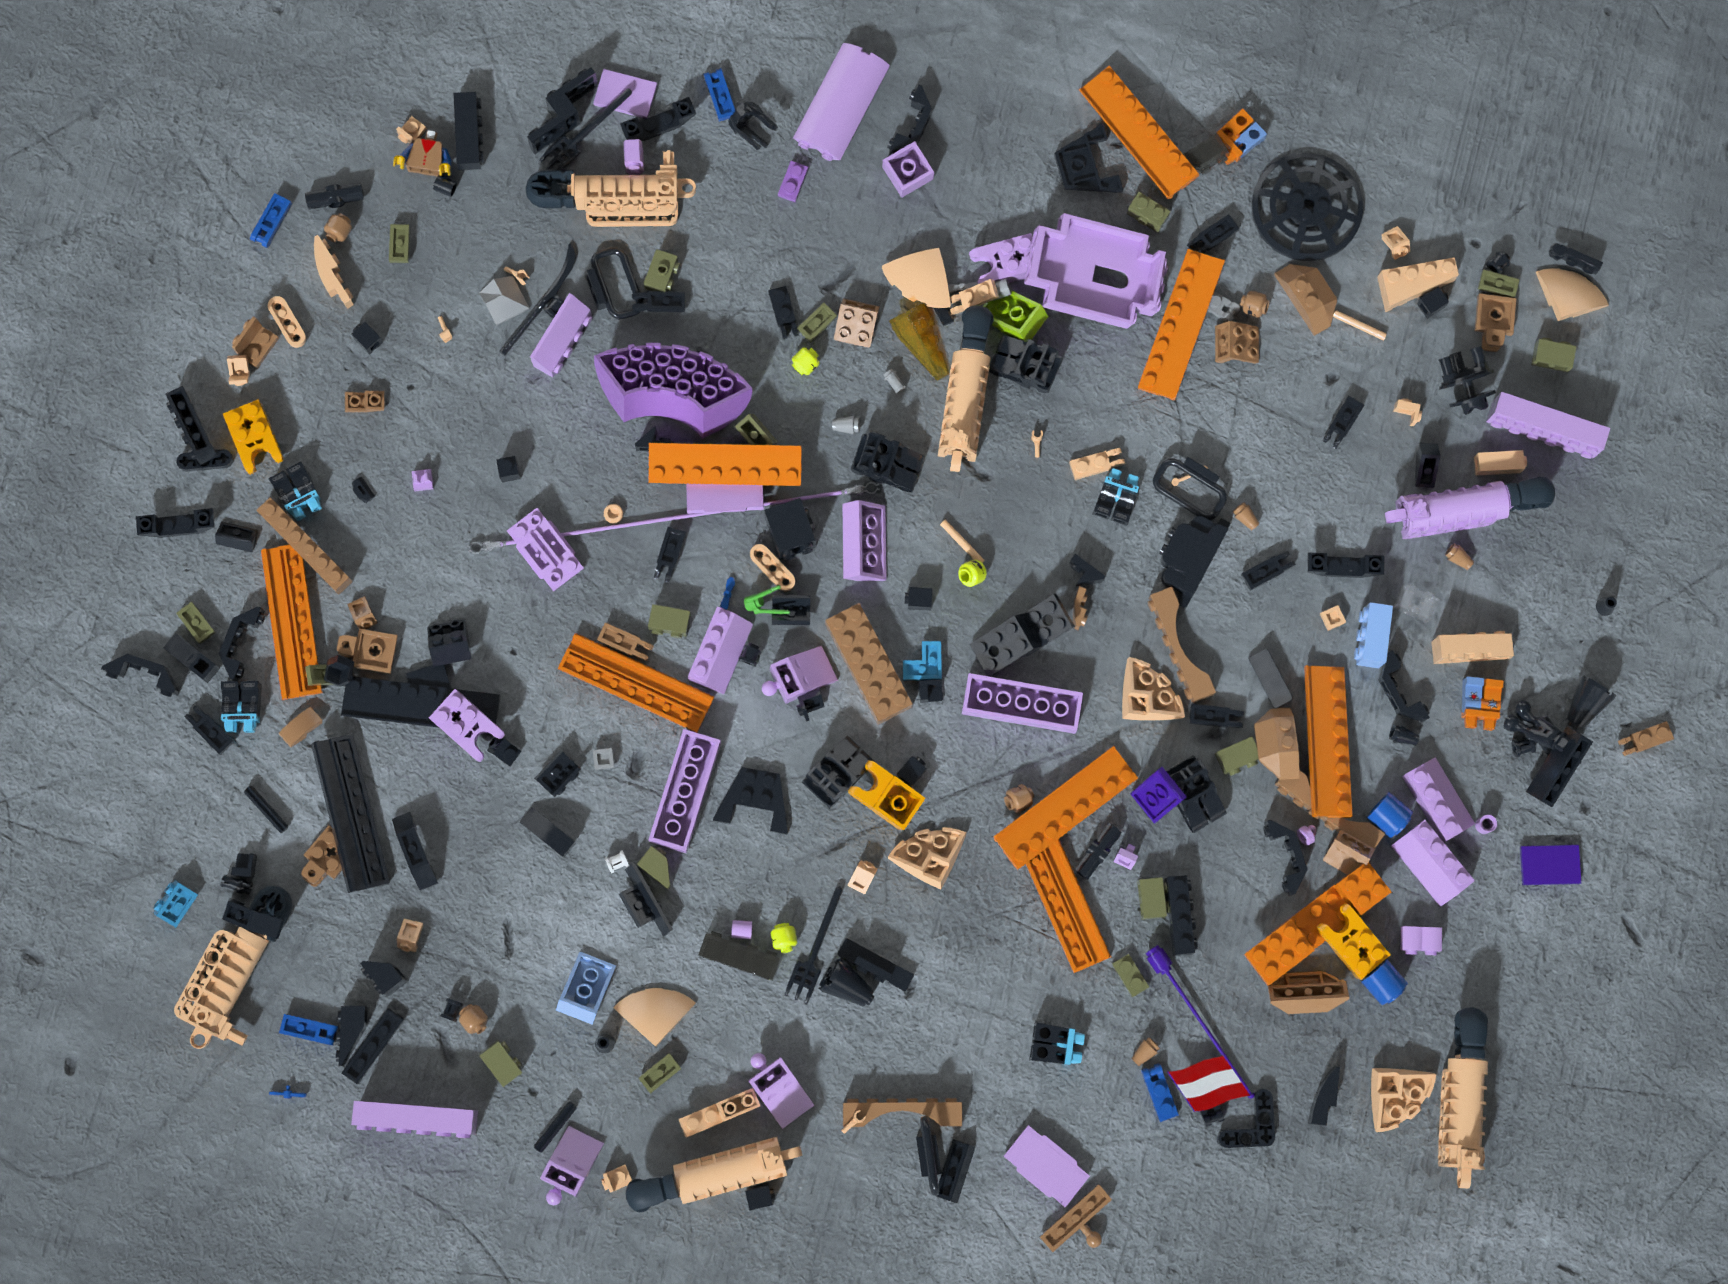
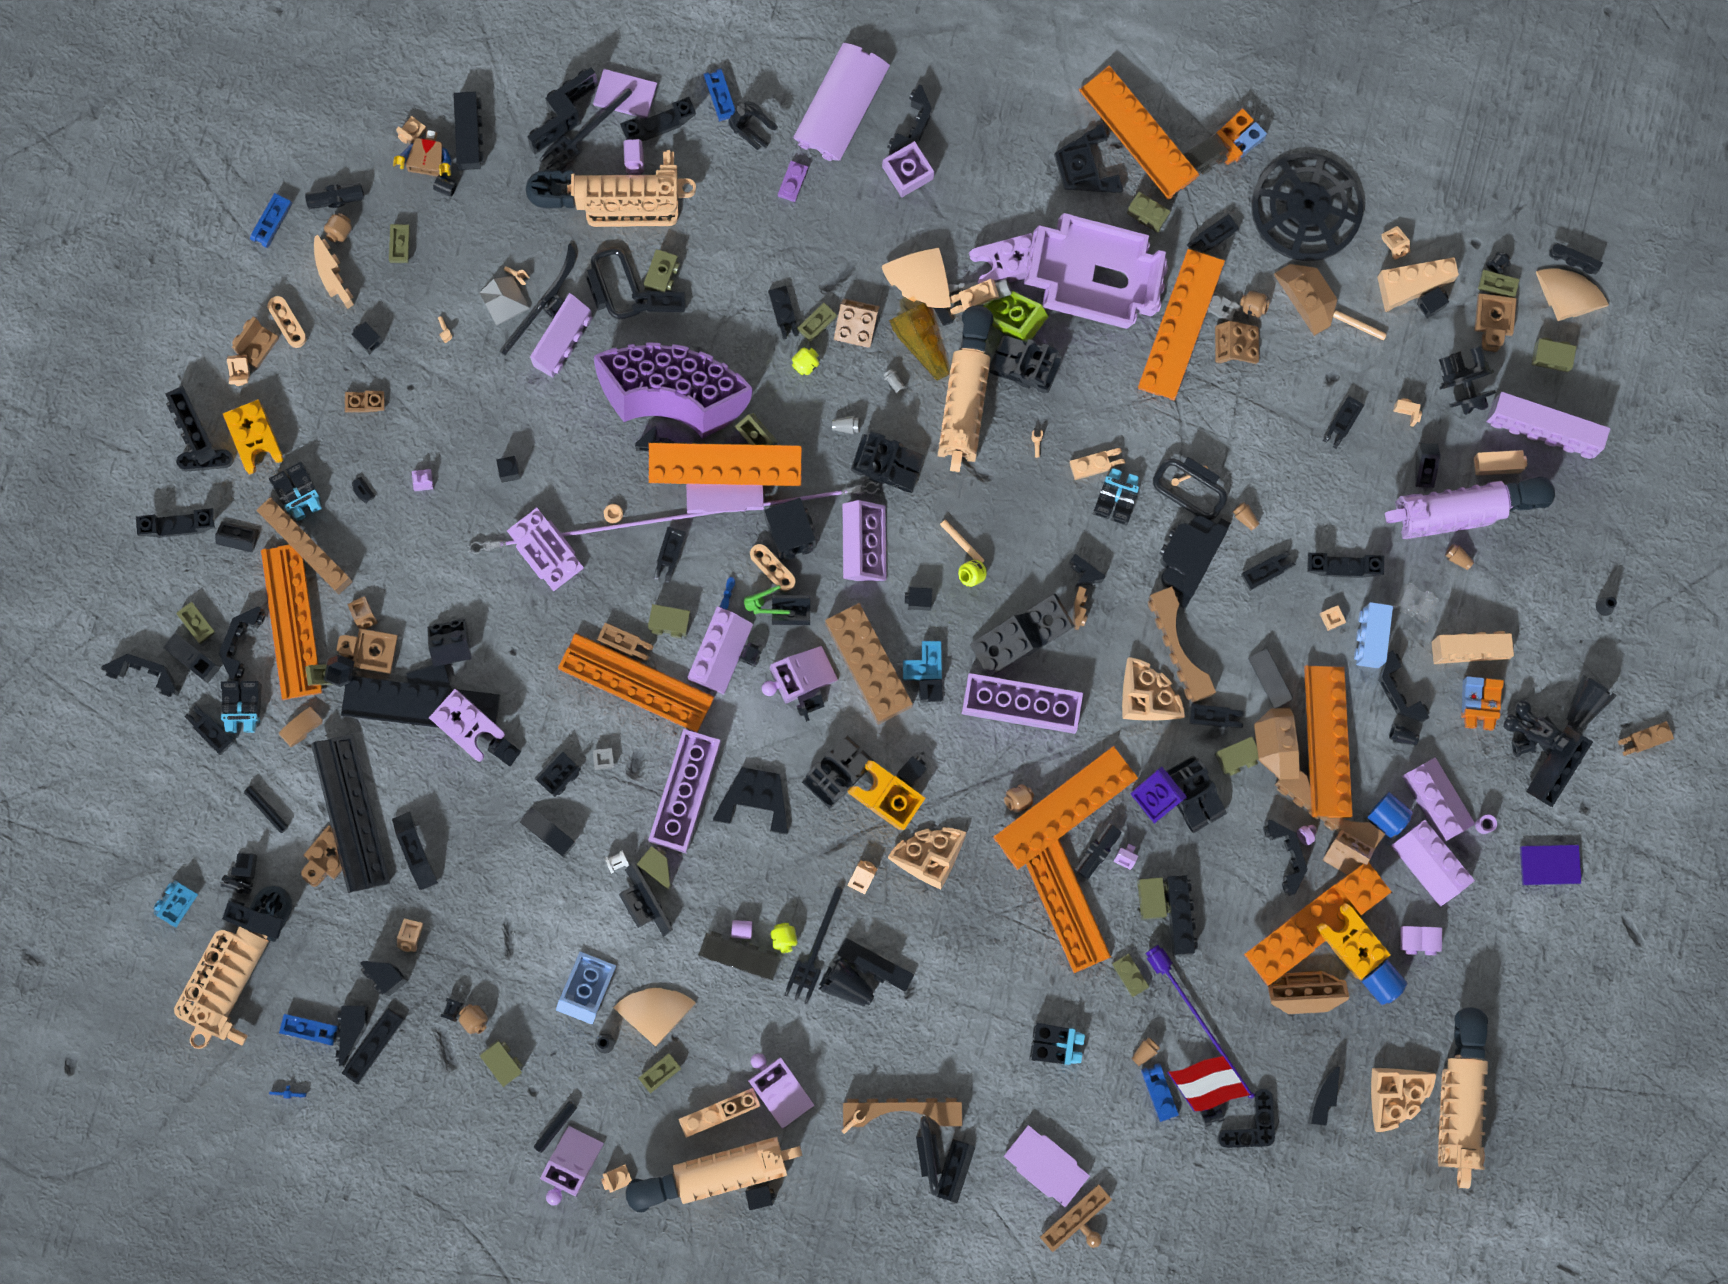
lavender brick [351,1101,478,1138] -> none

